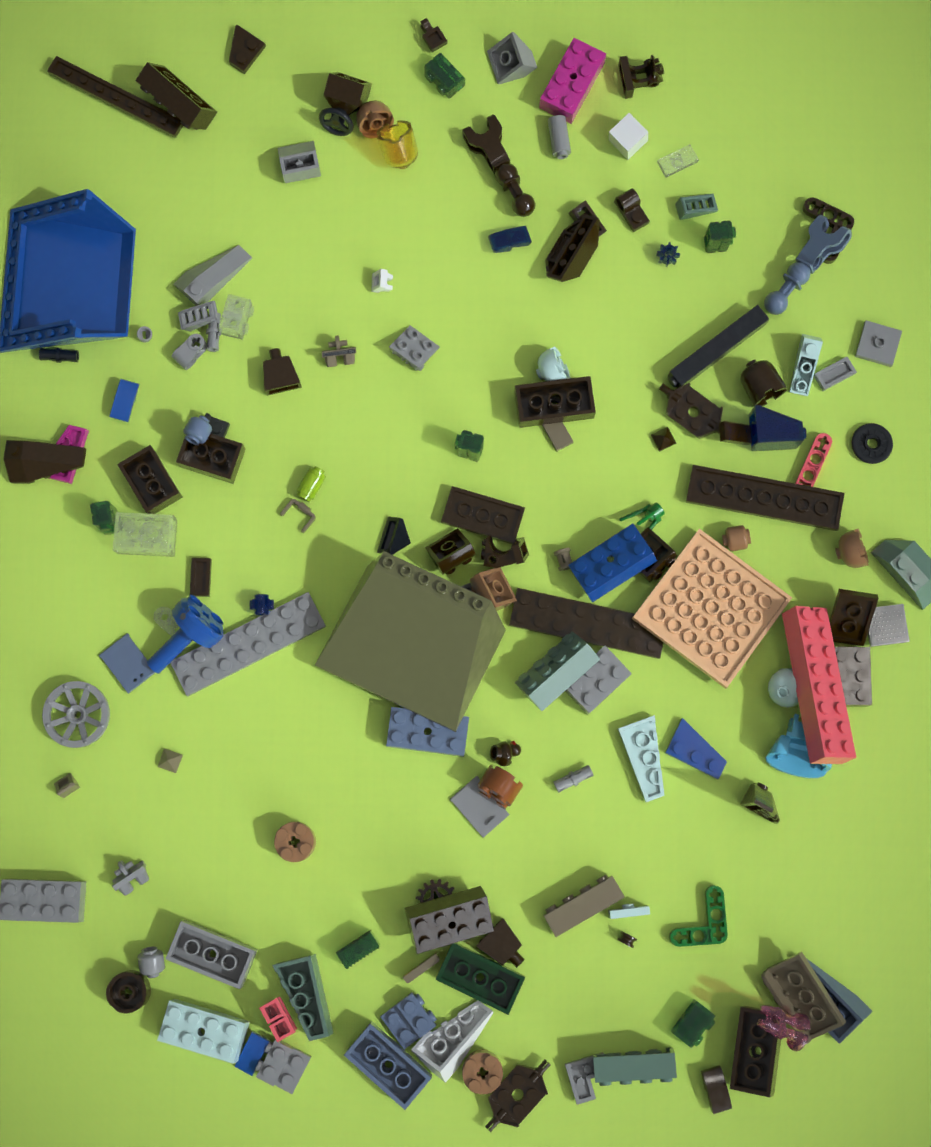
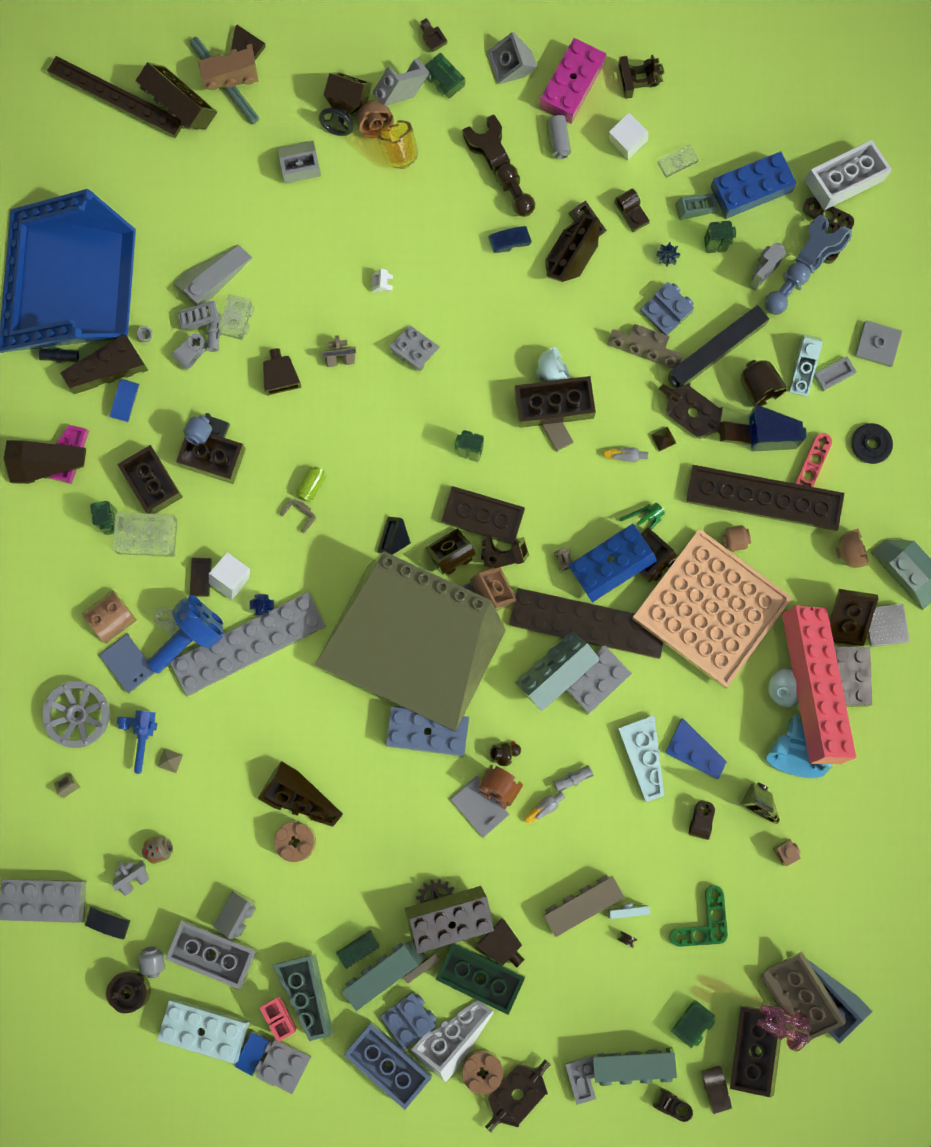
none -> dark brown wedge [60,334,149,394]
none -> medium nougat brick [82,590,137,644]
none -> black slope [85,906,131,940]
none -> blue piece [116,710,157,774]
none -> dark tan head [142,835,173,864]
none -> sand green axle [190,36,259,124]
none -> medium nougat wedge [199,44,259,90]
none -> white head [209,552,250,600]
none -> light grey slope [213,890,256,939]
none -> dark brown wedge [258,761,343,827]
none -> sand green wedge [342,939,427,1011]
none -> light grey panel [373,59,429,105]
none -> light grey piece [524,792,566,824]
none -> light grey piece [603,447,648,462]
none -> dark tan bracket [607,324,683,368]
none -> sand blue plate [640,282,694,335]
none -> dark brown piece [652,1087,693,1122]
none -> dark brown piece [688,801,715,840]
none -> blue brick [710,151,797,219]
none -> light grey plate [750,242,786,291]
none -> medium nougat brick [773,839,801,866]
none -> white brick [804,140,892,210]

